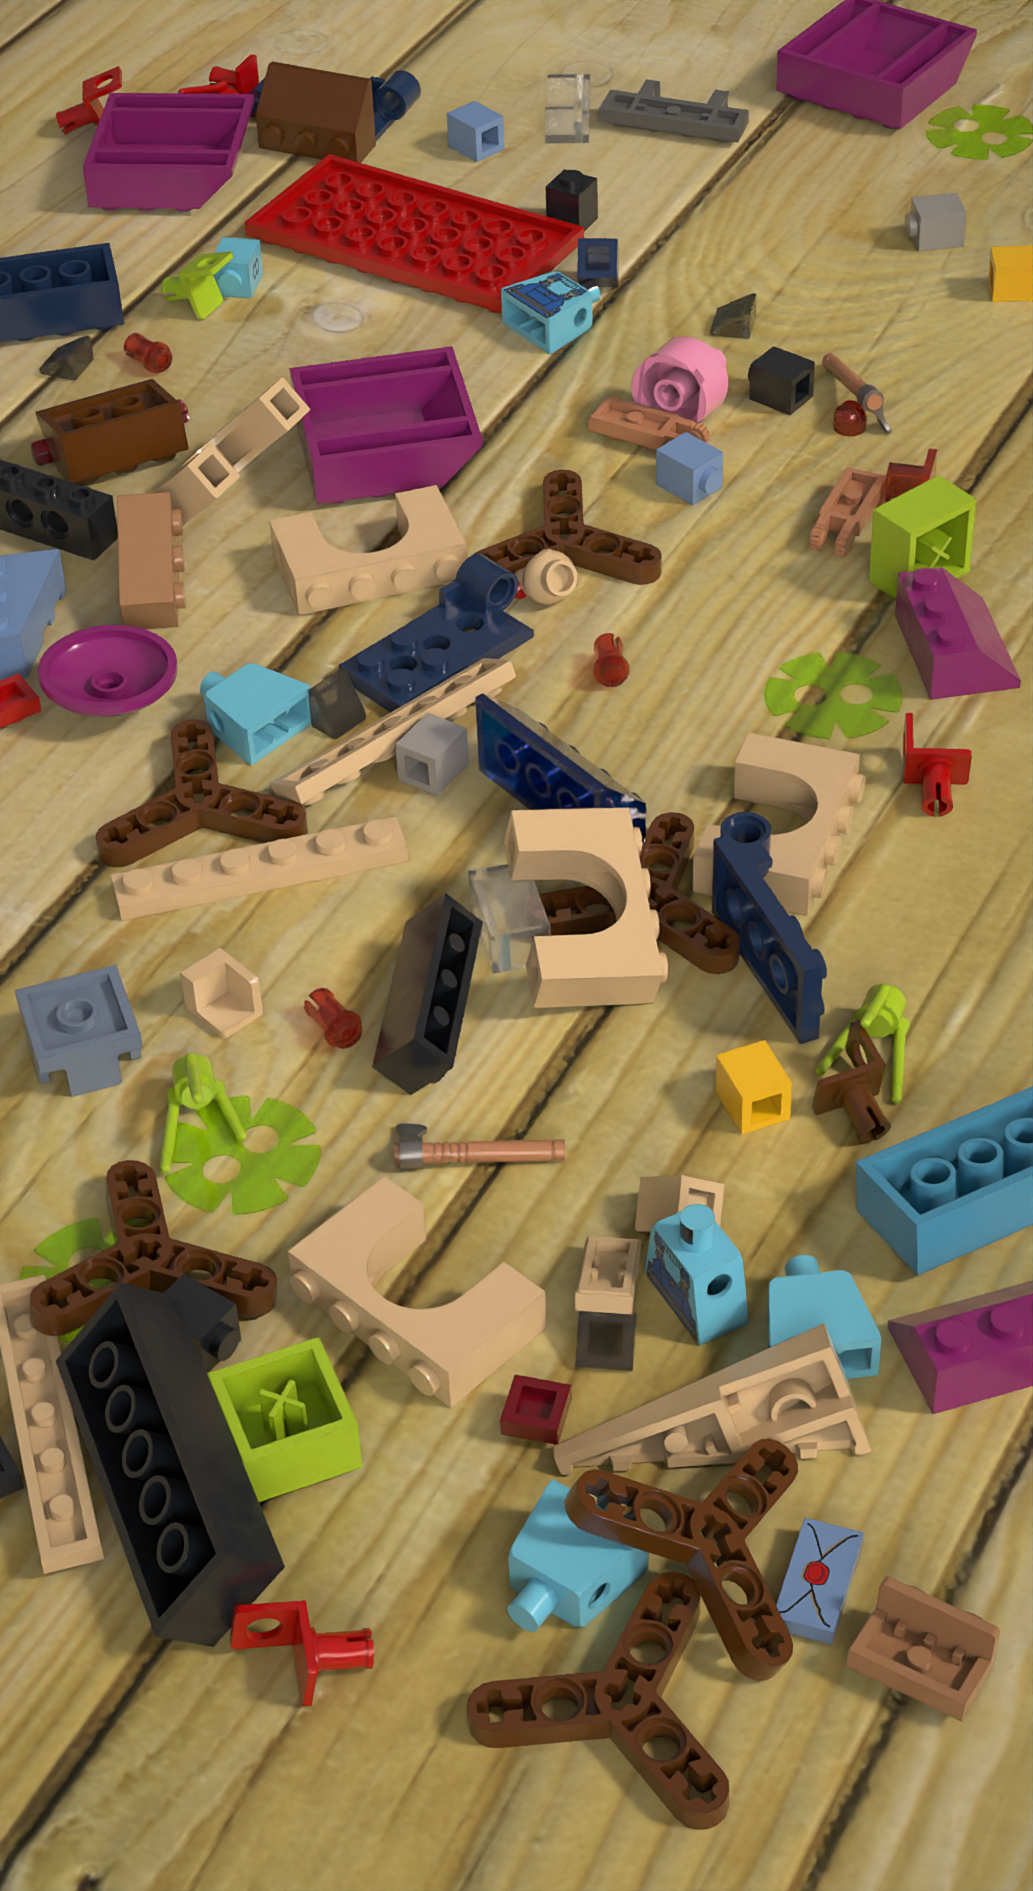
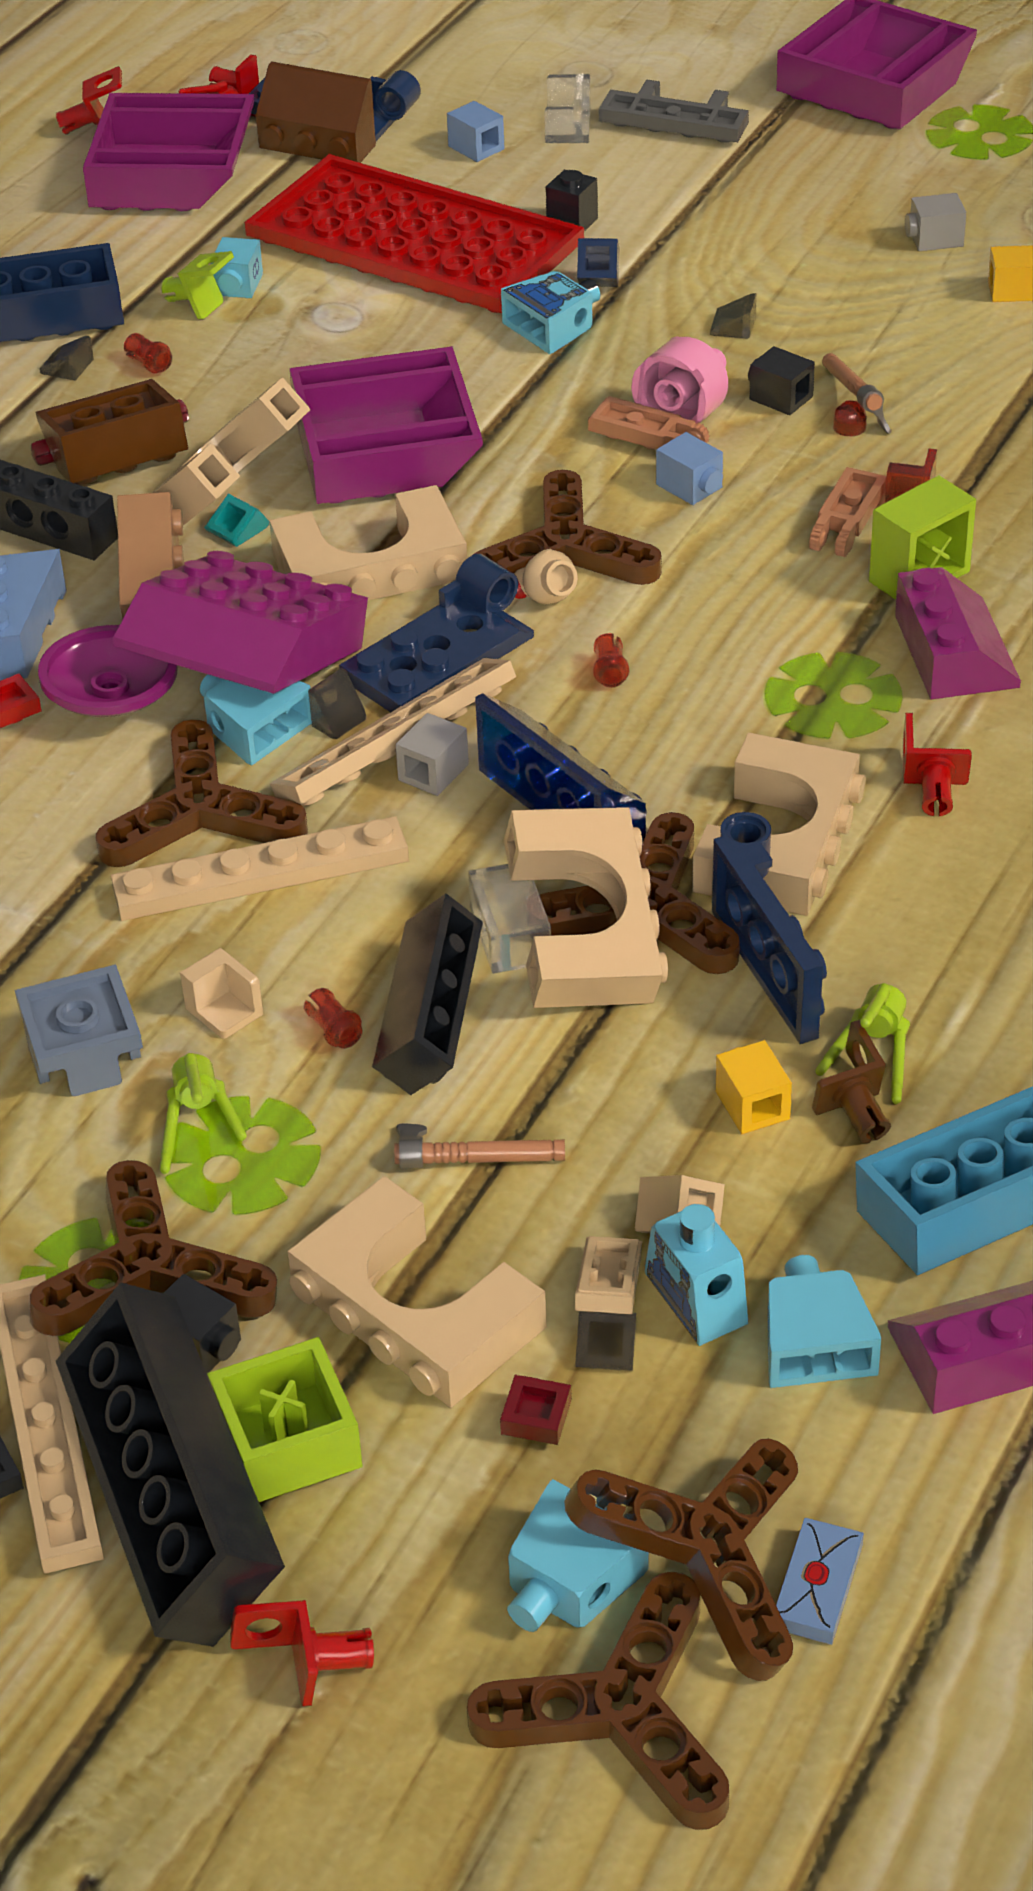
tan wedge [553,1323,872,1475] -> none
medium nougat bracket [846,1577,1000,1722] -> none
none -> magenta slope [113,551,368,694]
none -> teal slope [204,493,269,547]

